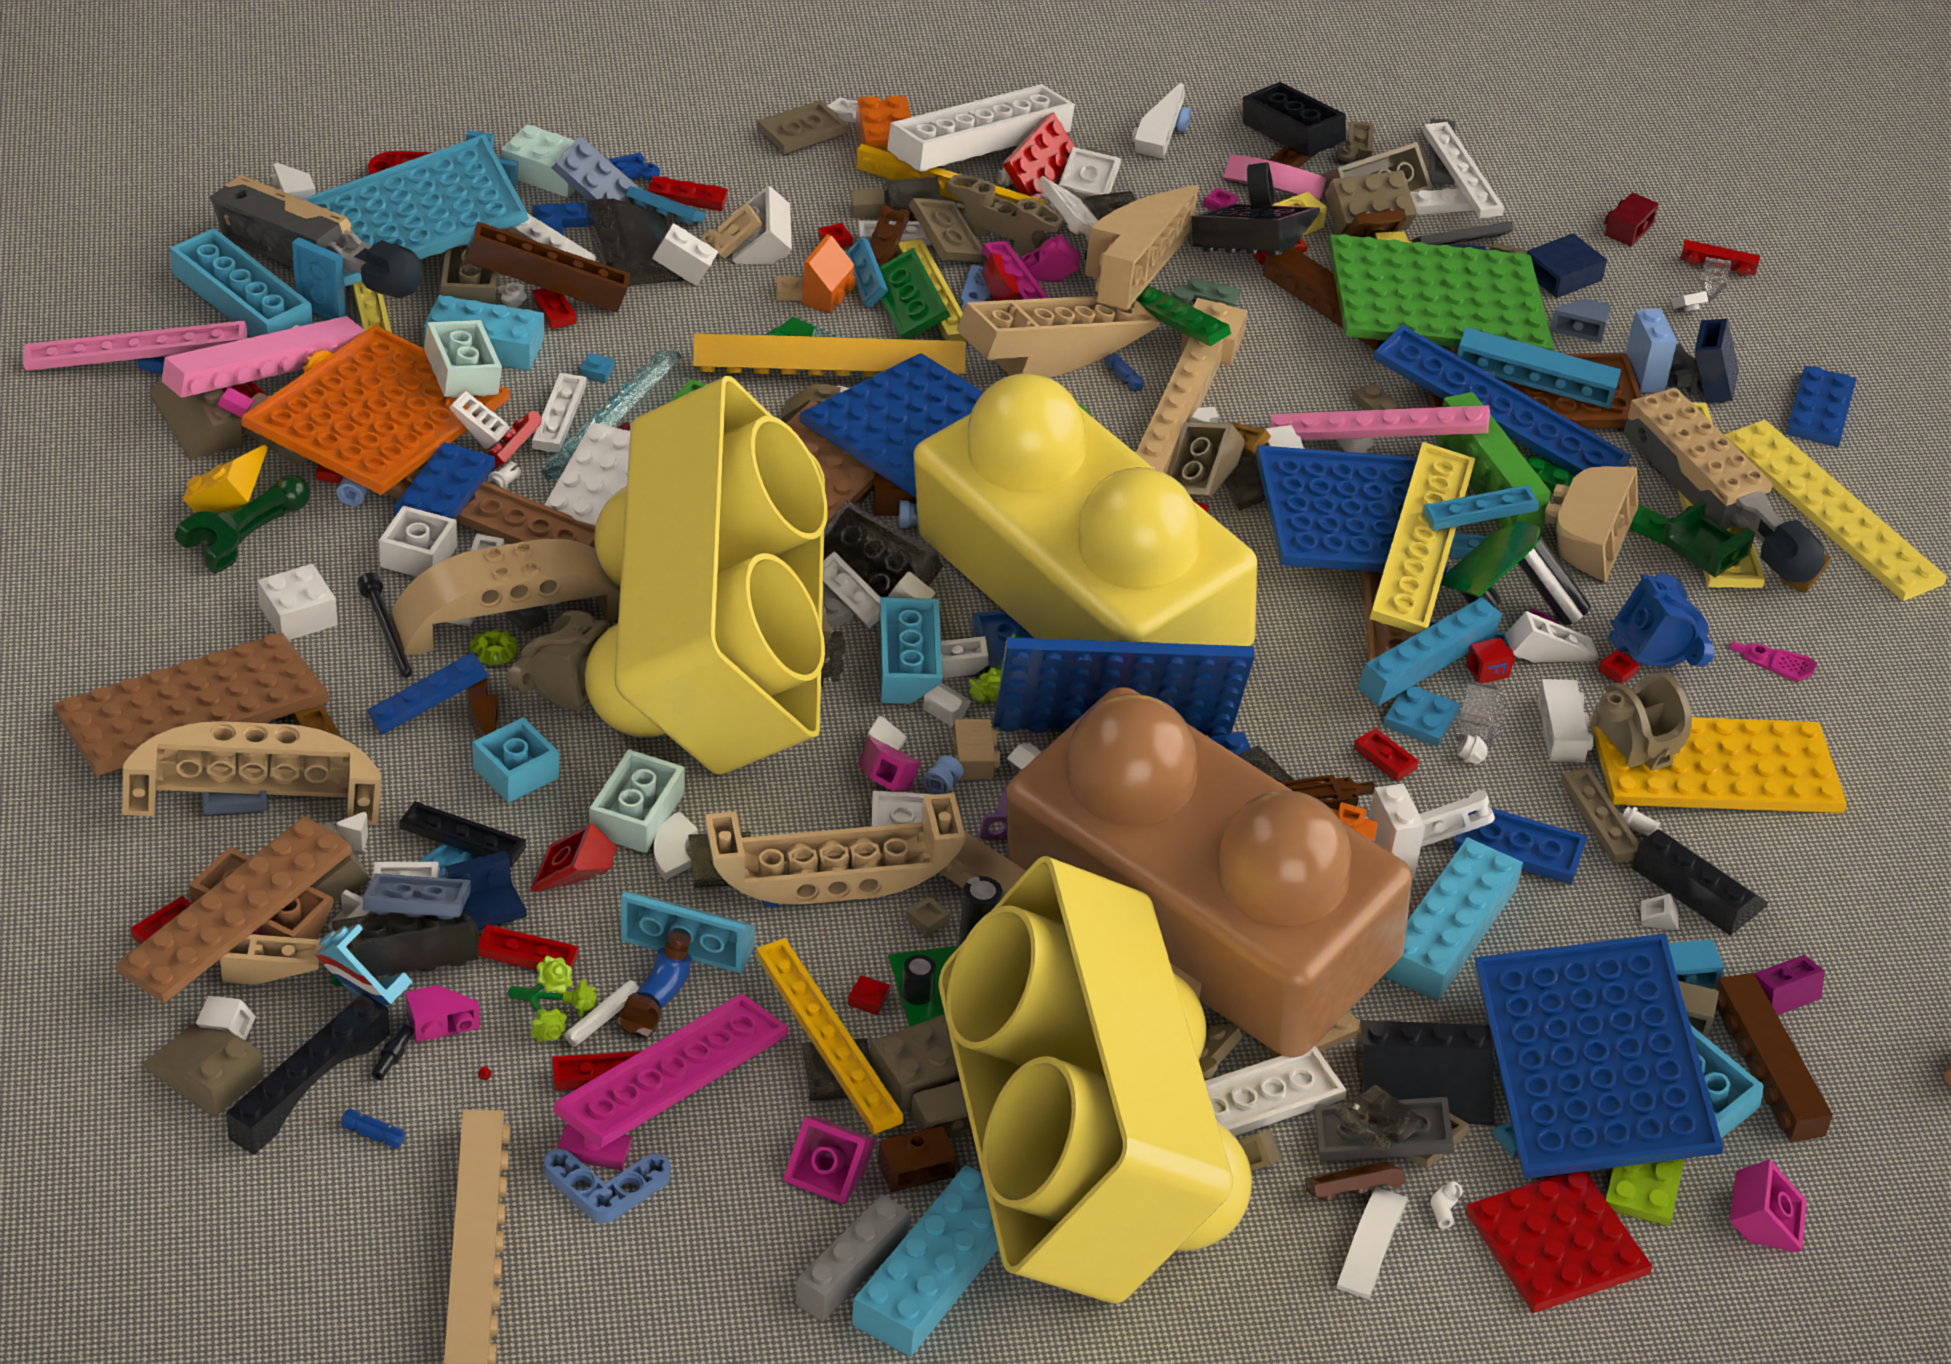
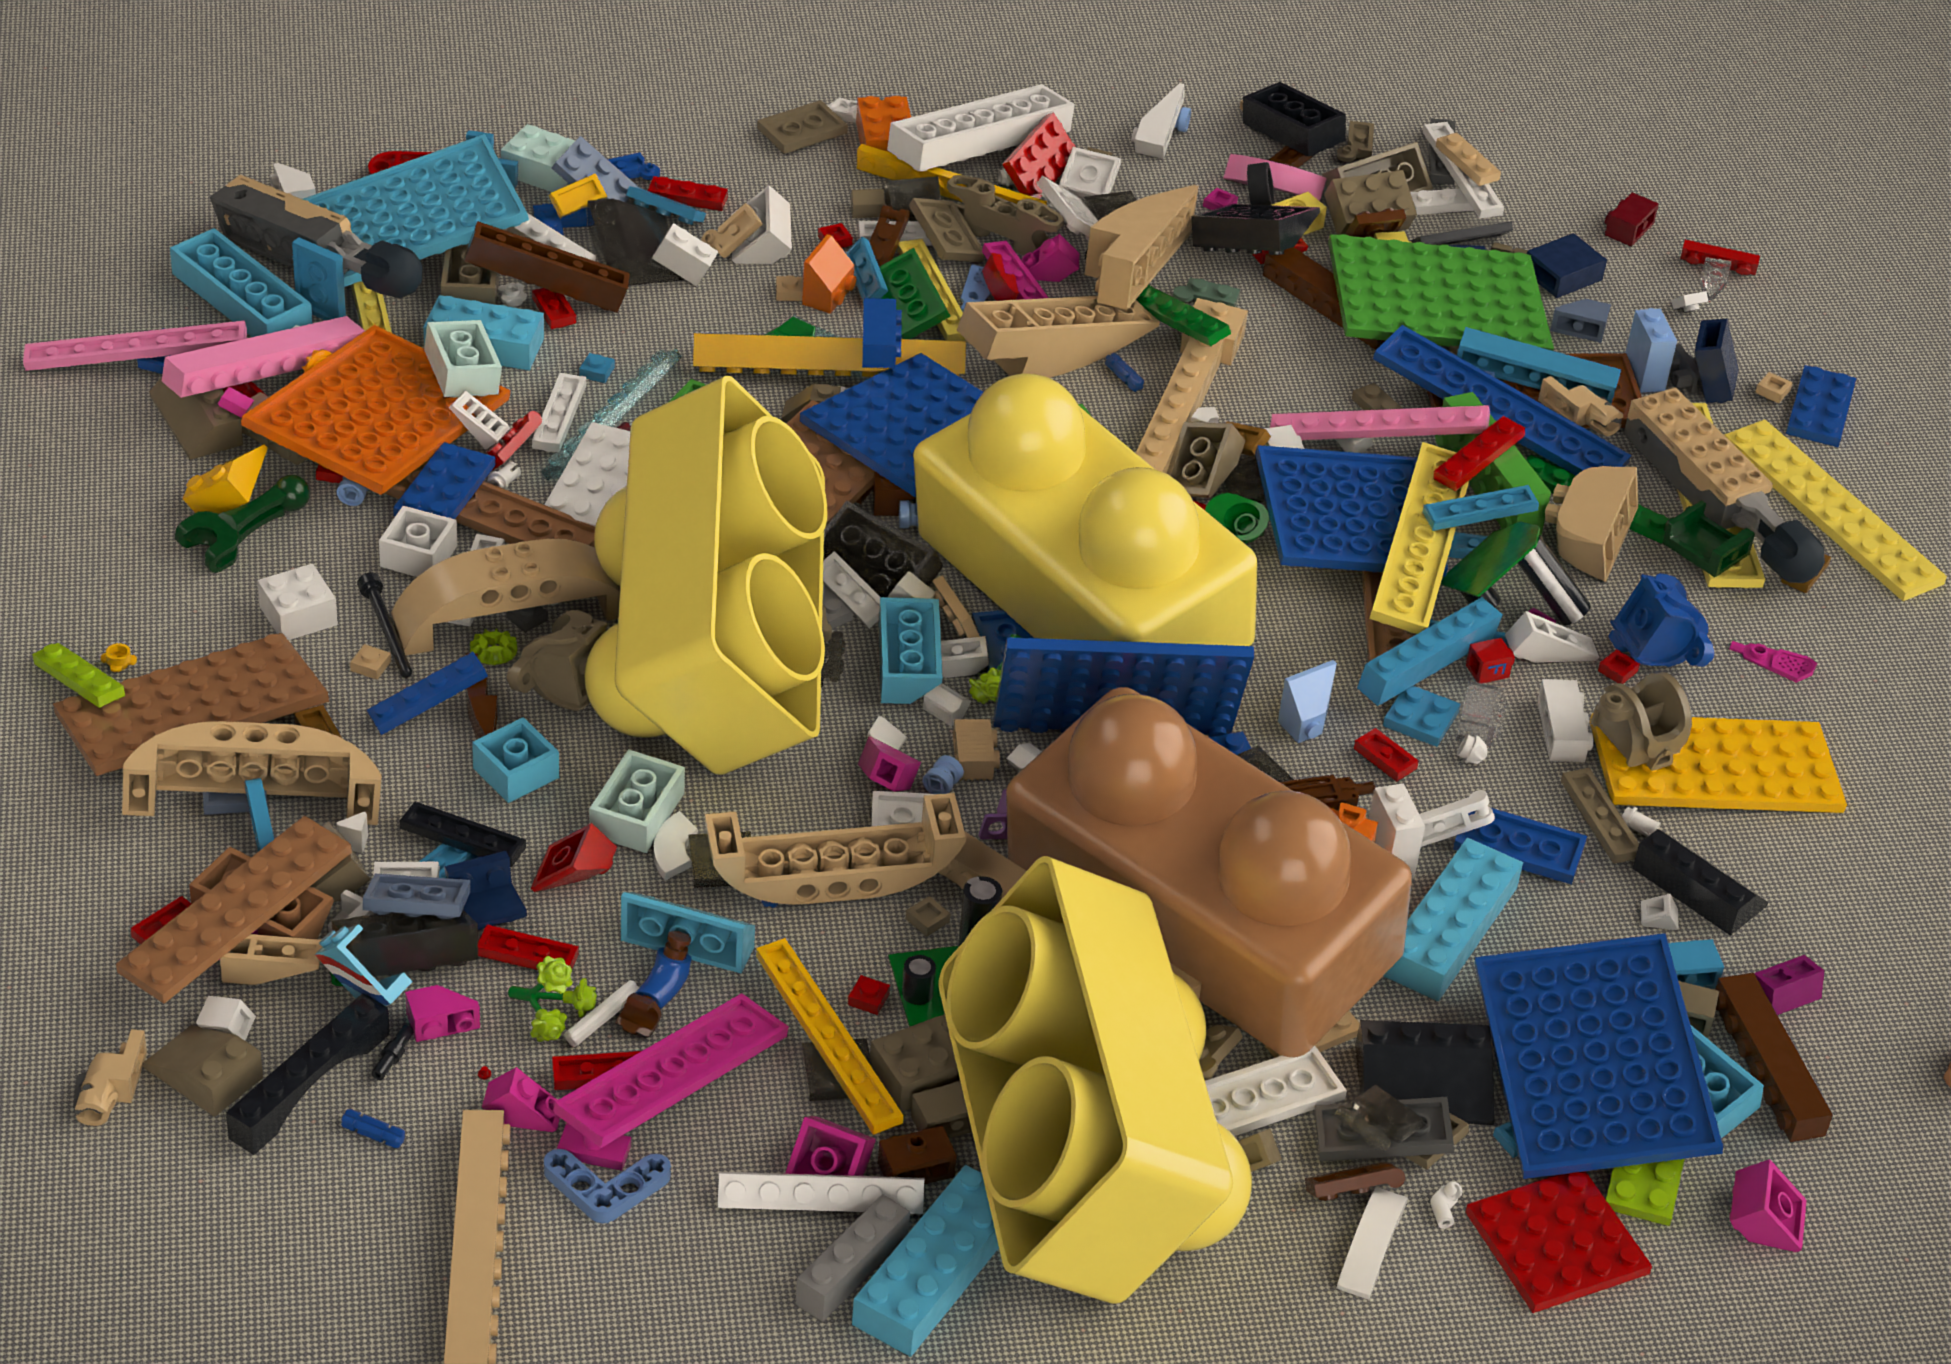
none -> lime plate [32,643,125,708]
none -> tan plate [73,1029,147,1126]
none -> yellow plate [101,643,137,672]
none -> dark azure beam [245,778,274,852]
none -> tan plate [350,644,391,680]
none -> dark pink slope [482,1067,560,1132]
none -> yellow tile [548,173,607,219]
none -> white plate [718,1172,924,1214]
none -> blue brick [862,298,902,368]
none -> tan plate [932,575,980,638]
none -> green piece [1205,493,1269,543]
none -> light blue slope [1278,660,1337,743]
none -> red plate [1433,416,1525,491]
none -> tan plate [1435,133,1501,186]
none -> tan plate [1538,376,1623,436]
none -> tan plate [1755,372,1793,403]

